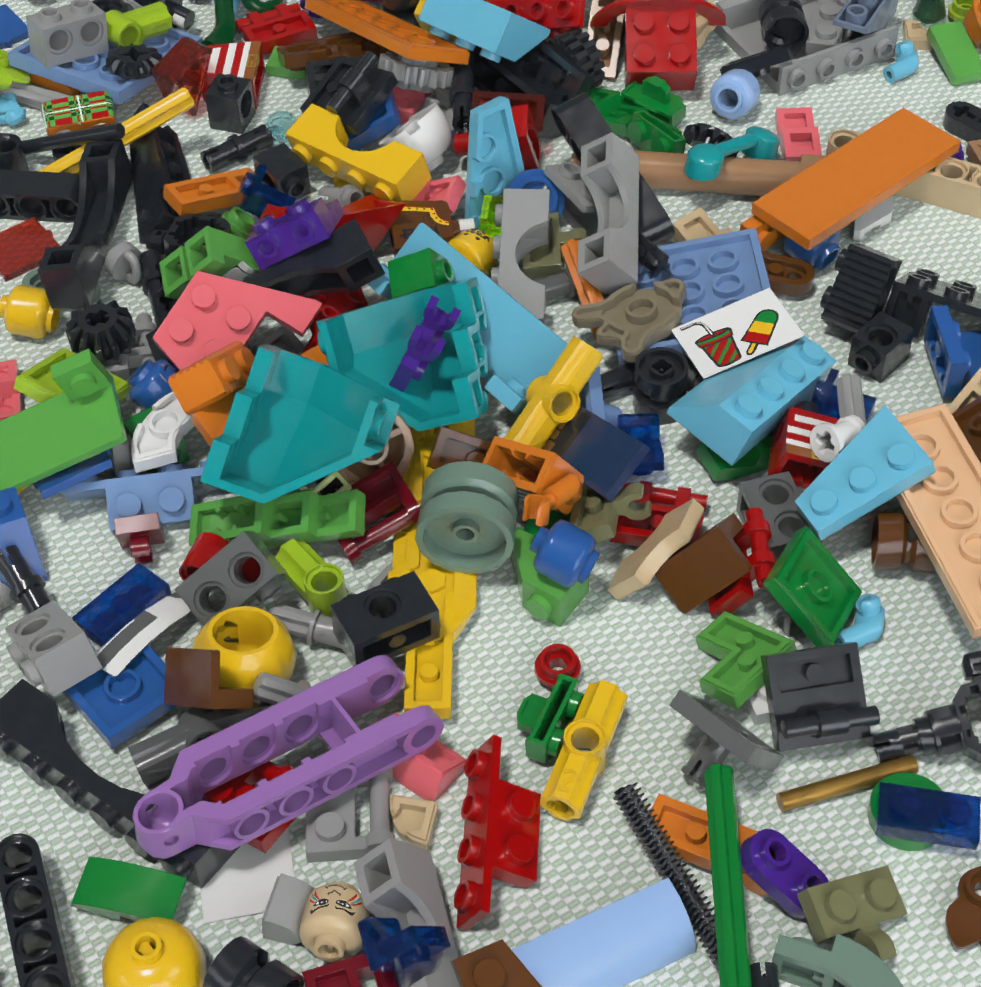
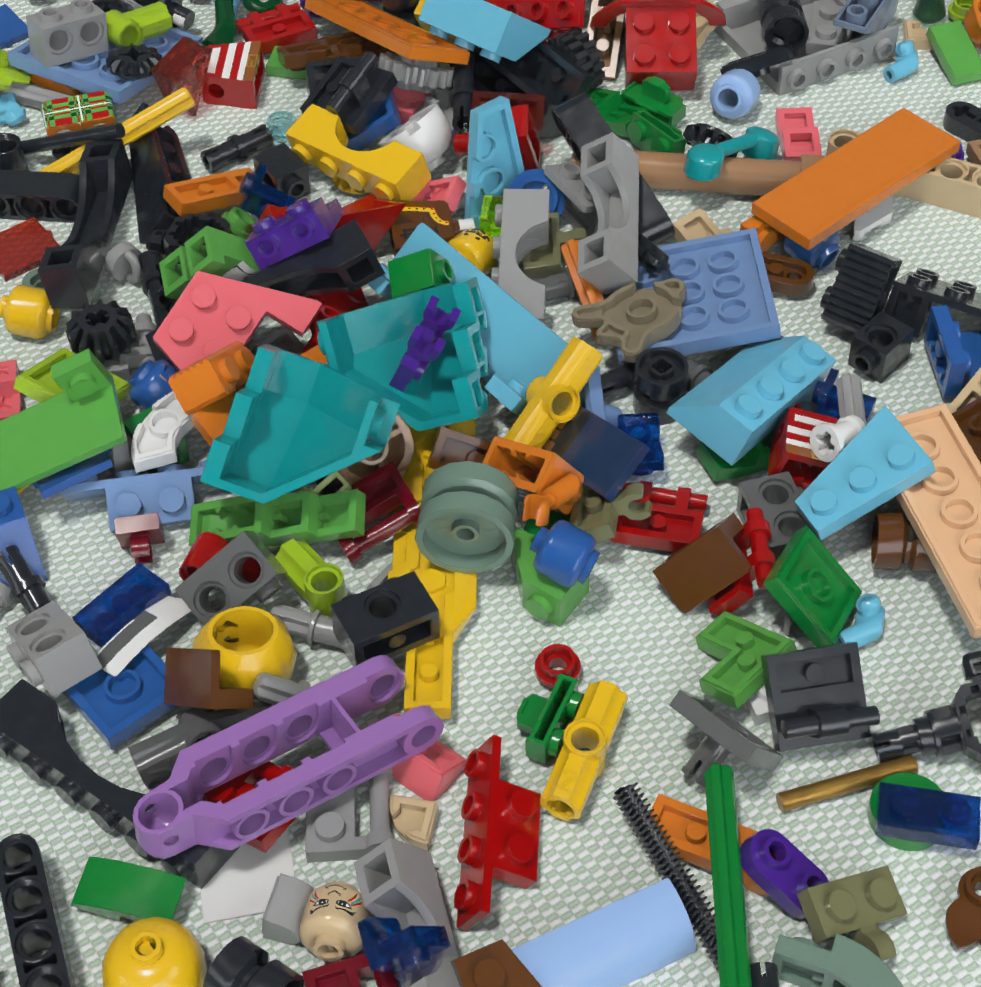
black brick [204,73,256,134] -> none
light grey pin [318,184,364,207] -> none
tan tile [607,498,705,600] -> none
white sticker [671,288,805,379] -> none

